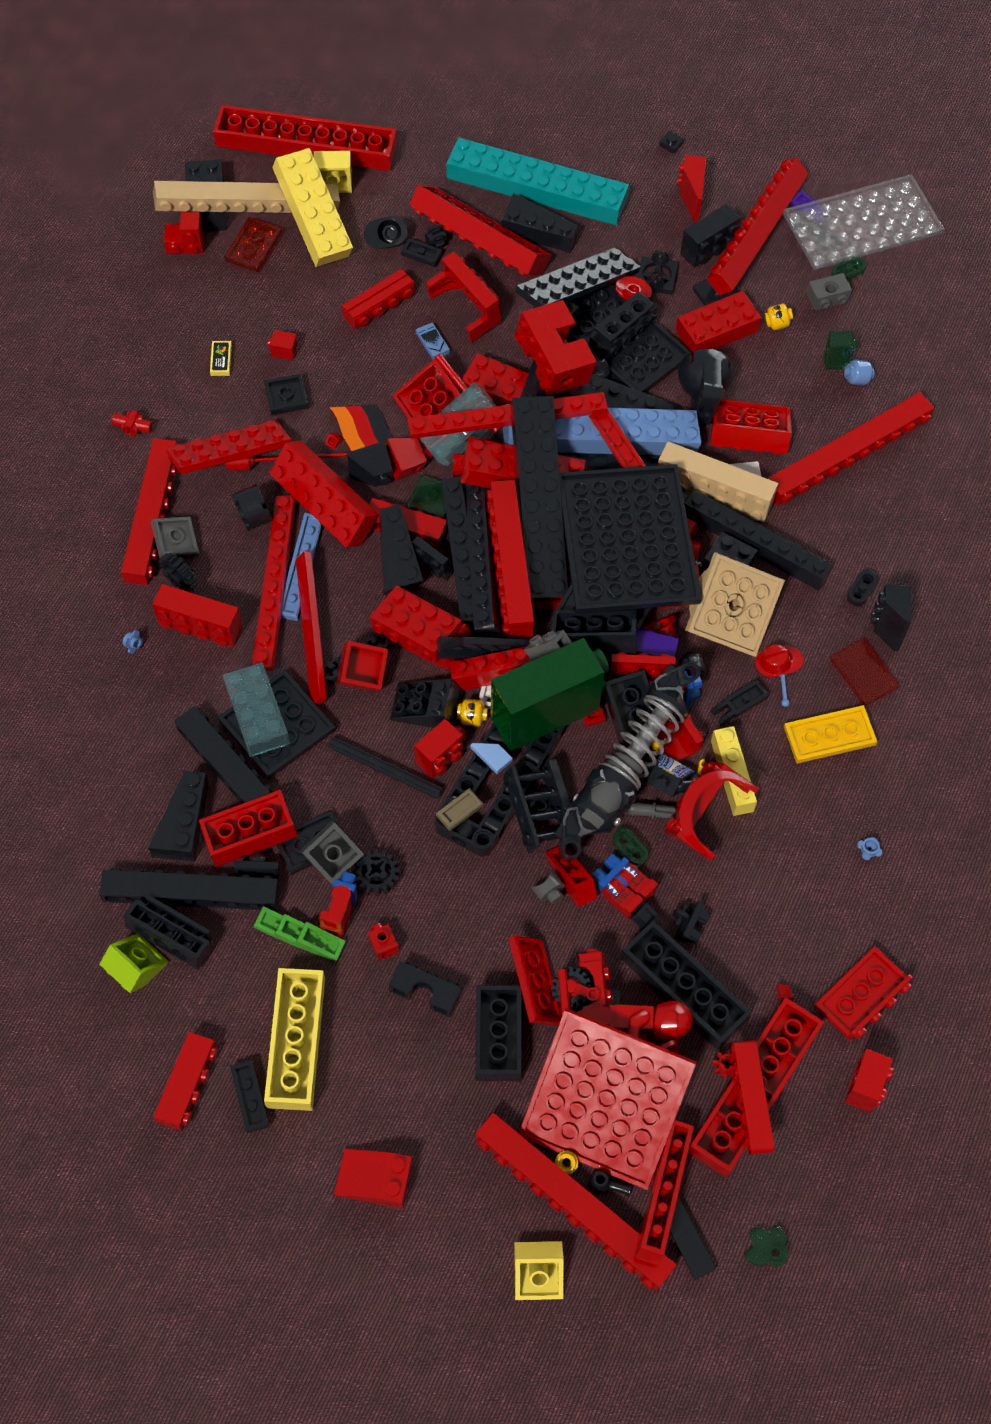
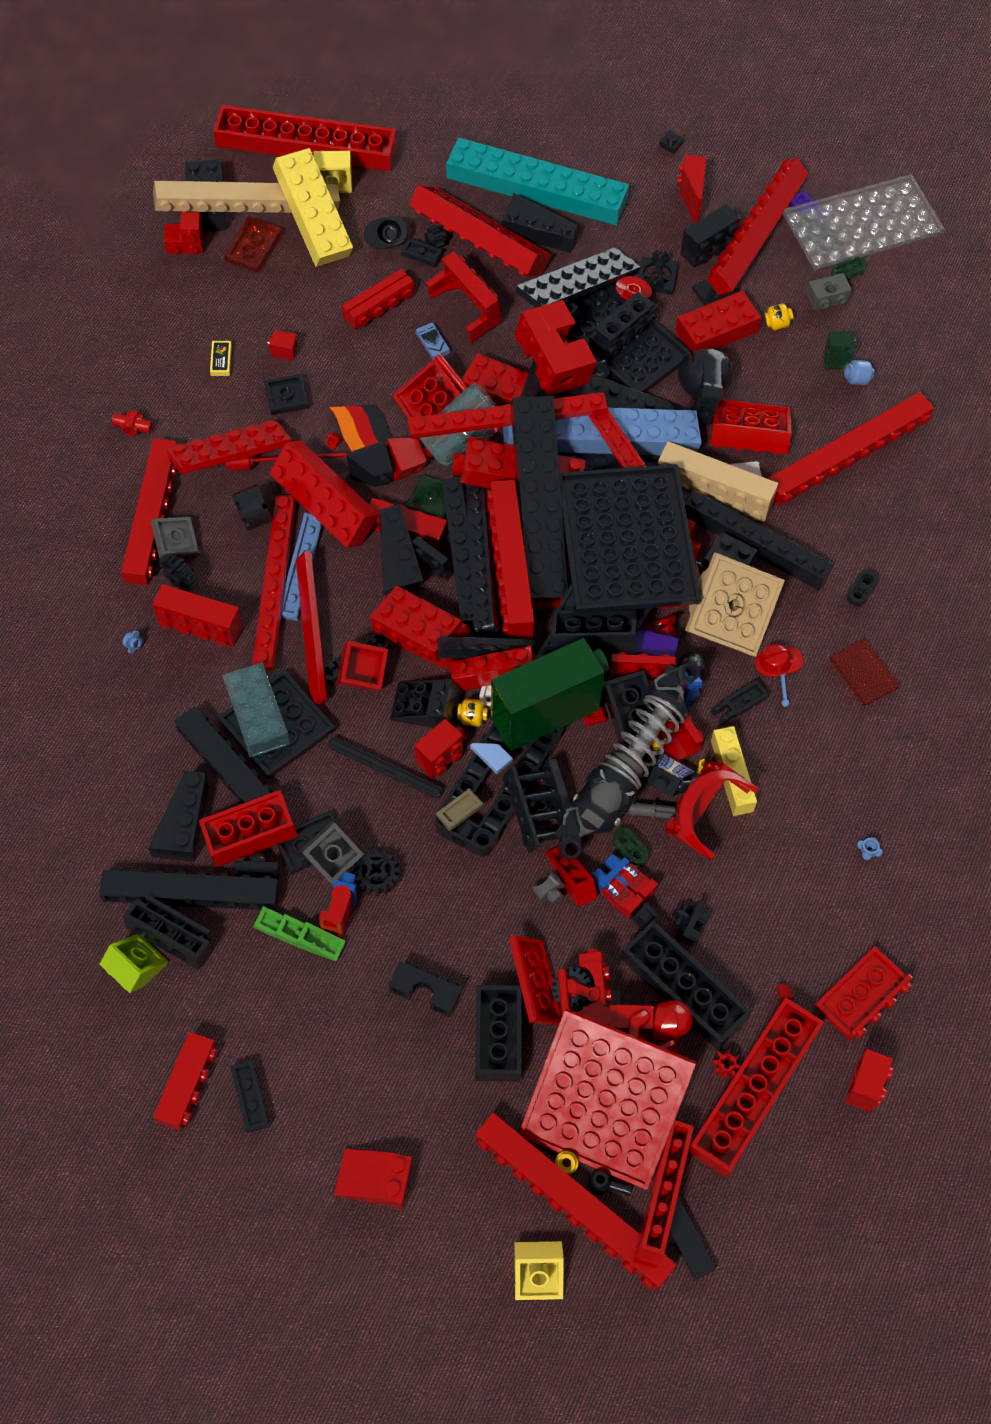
light yellow brick [264,968,325,1111] -> none
red brick [368,923,399,961] -> none
dark grey brick [524,630,572,661] -> none
red beam [731,1040,774,1155] -> none
clear green plate [744,1225,789,1267] -> none
yellow plate [784,705,877,764] -> none
black slope [870,584,911,651] -> none

